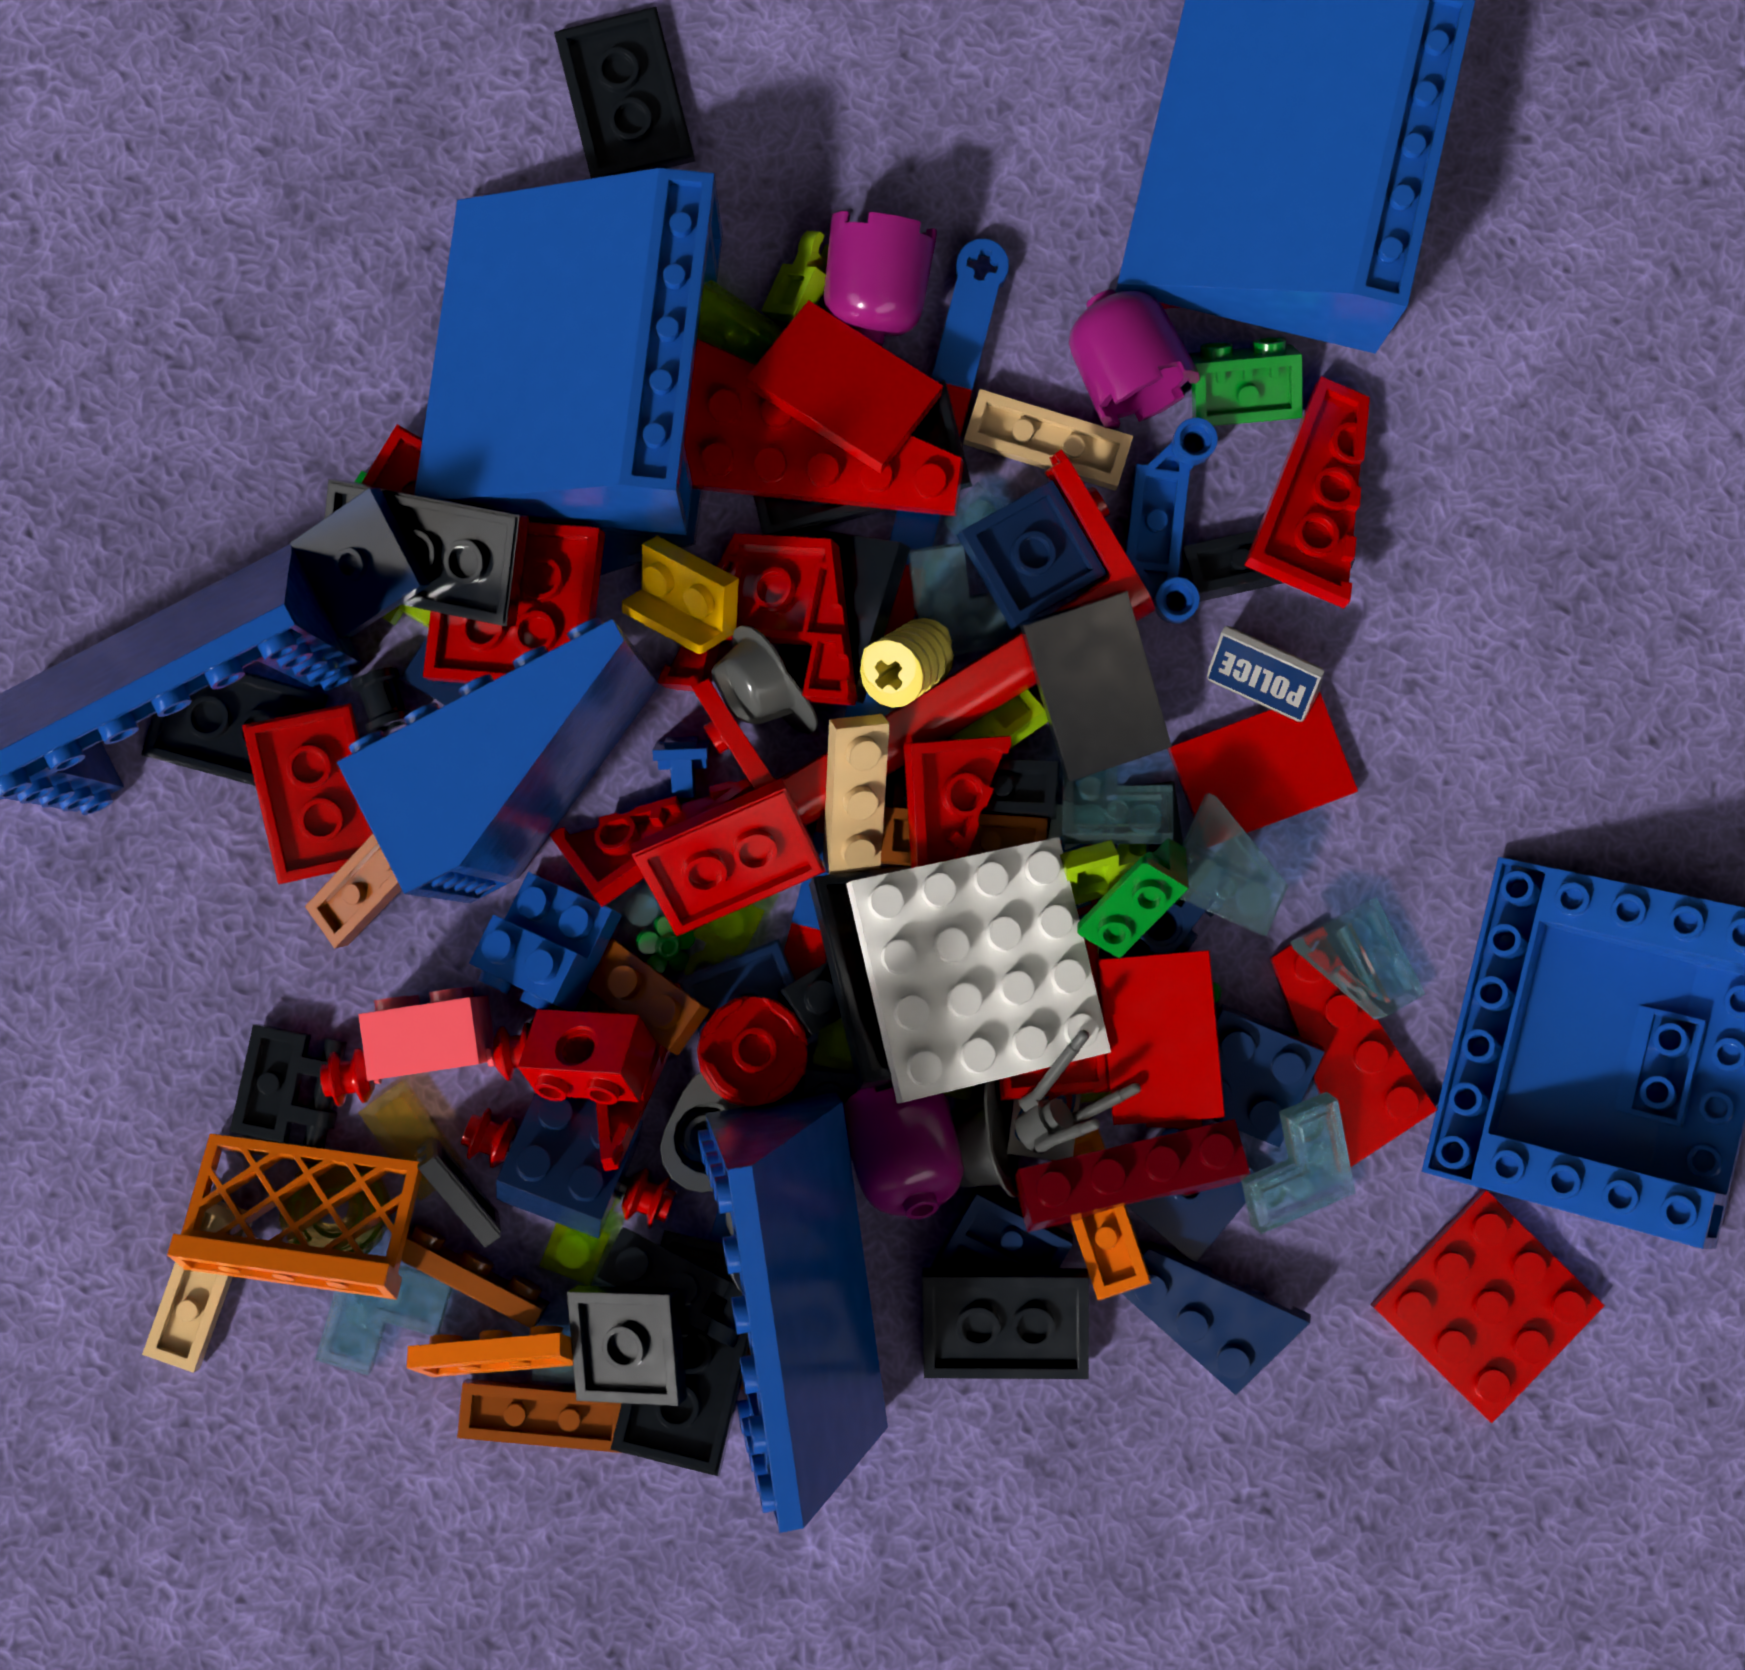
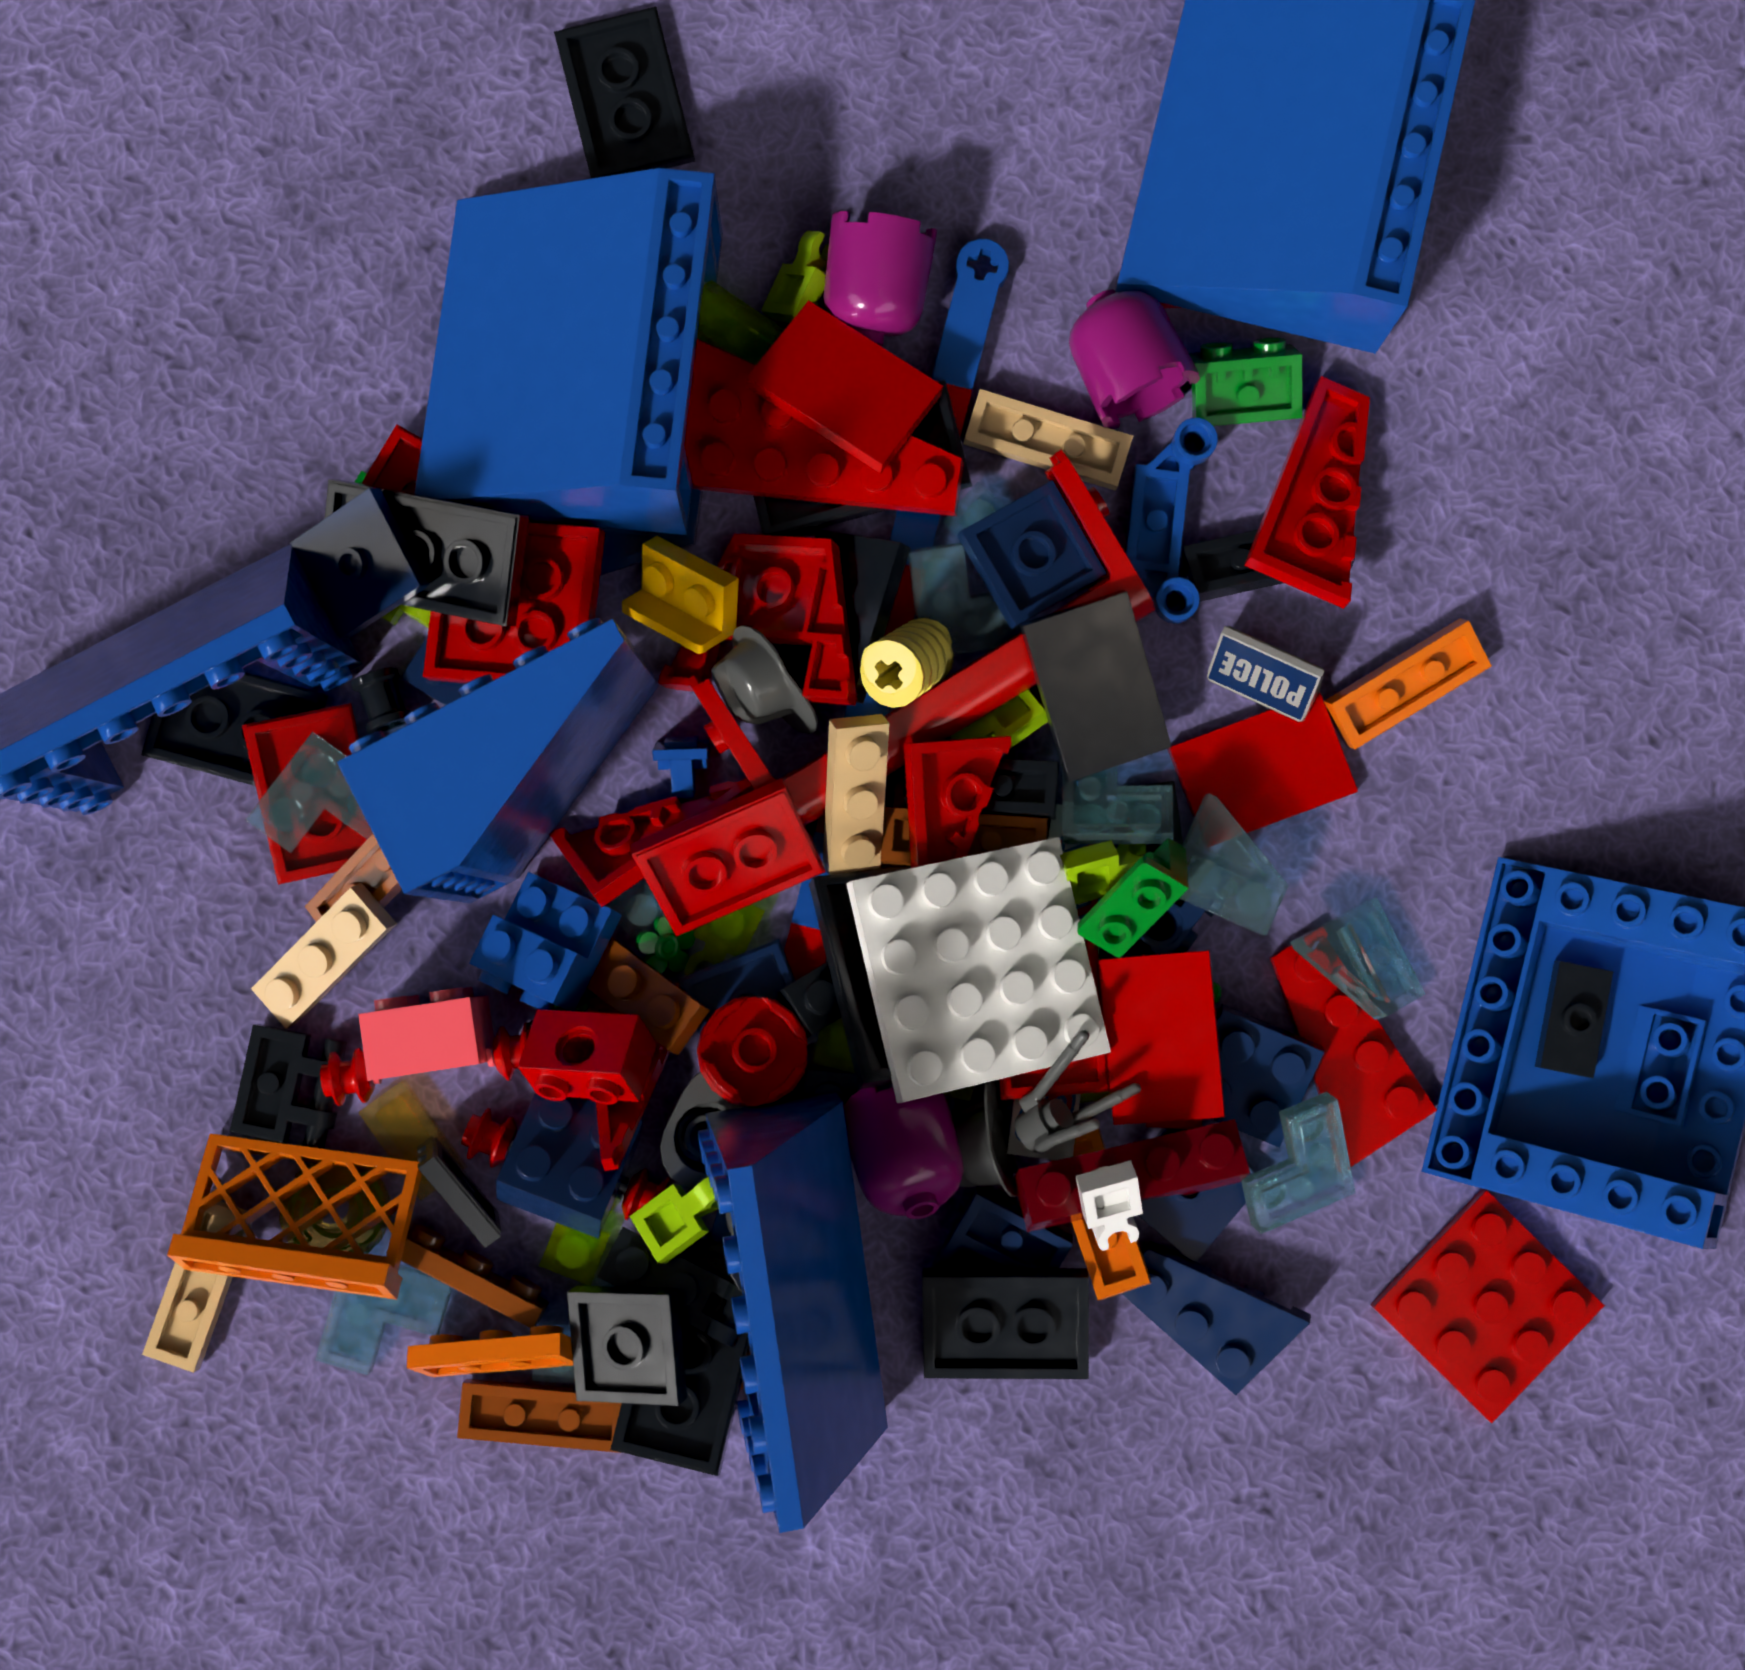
none -> clear light blue plate [245,732,373,853]
none -> tan plate [251,883,397,1029]
none -> lime plate [629,1177,718,1264]
none -> white plate [1076,1160,1143,1251]
none -> orange plate [1324,618,1492,750]
none -> black plate [1535,961,1613,1078]

